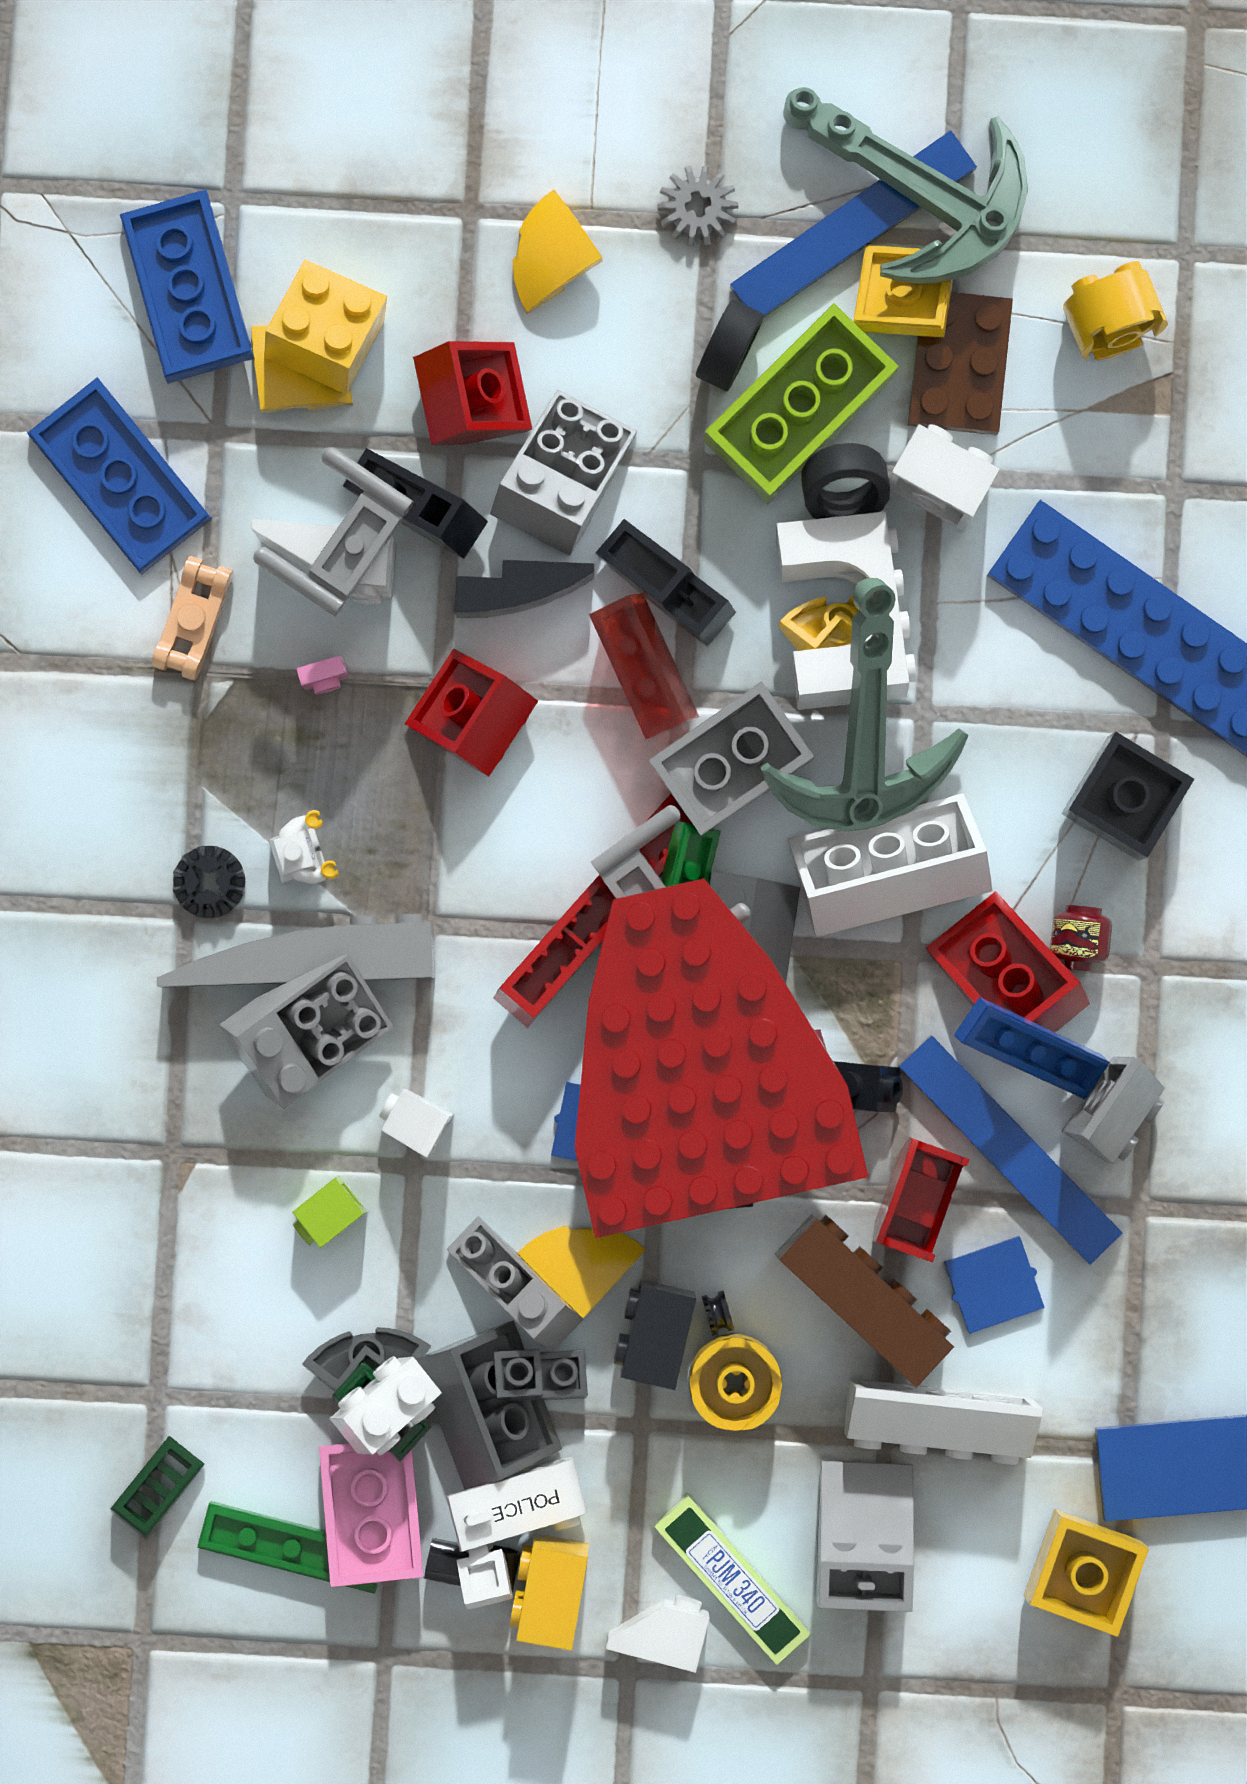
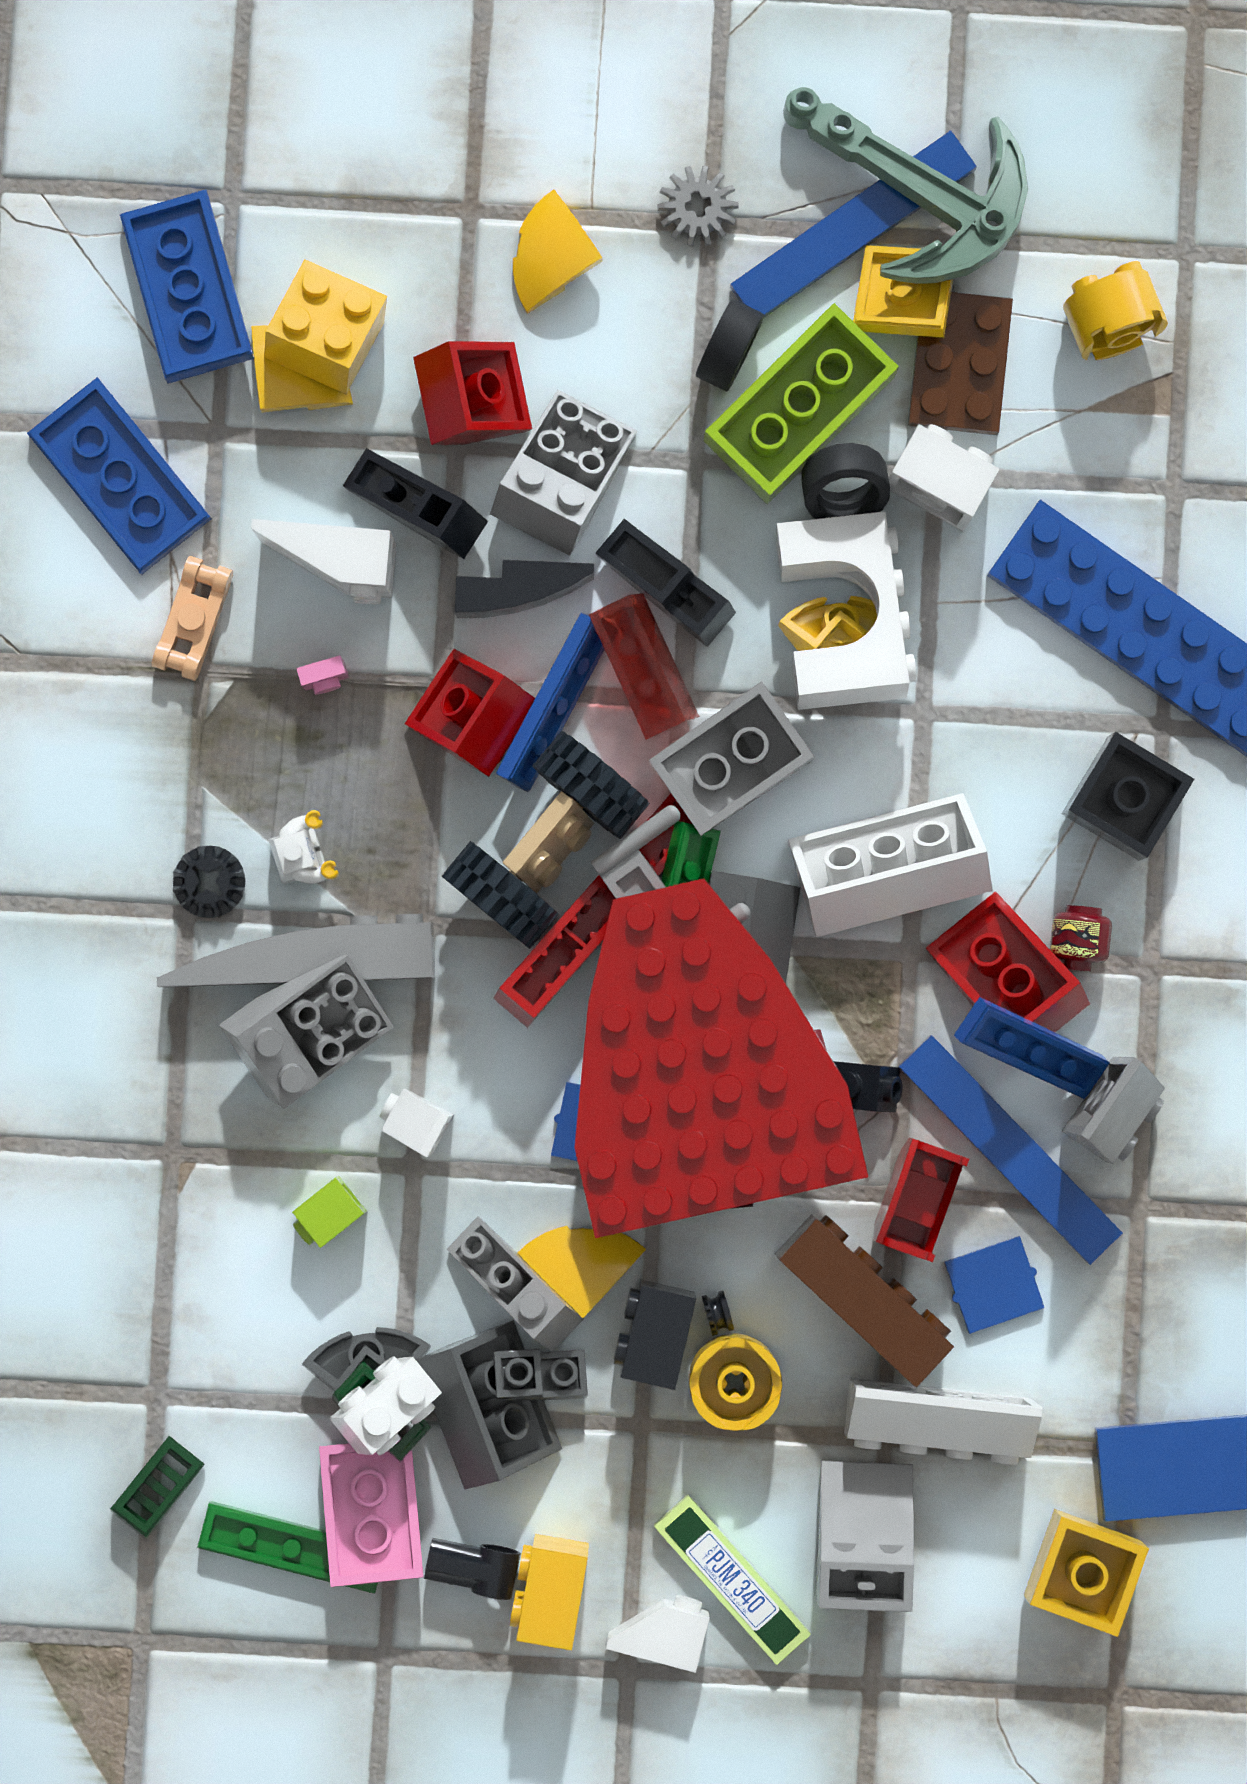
light grey plate [253,447,414,617] -> none
white door [446,1457,587,1552] -> none
white plate [457,1542,513,1610] -> none
sand green piece [760,578,968,831] -> none
none -> black plate [441,731,650,949]
none -> blue tile [496,613,612,792]

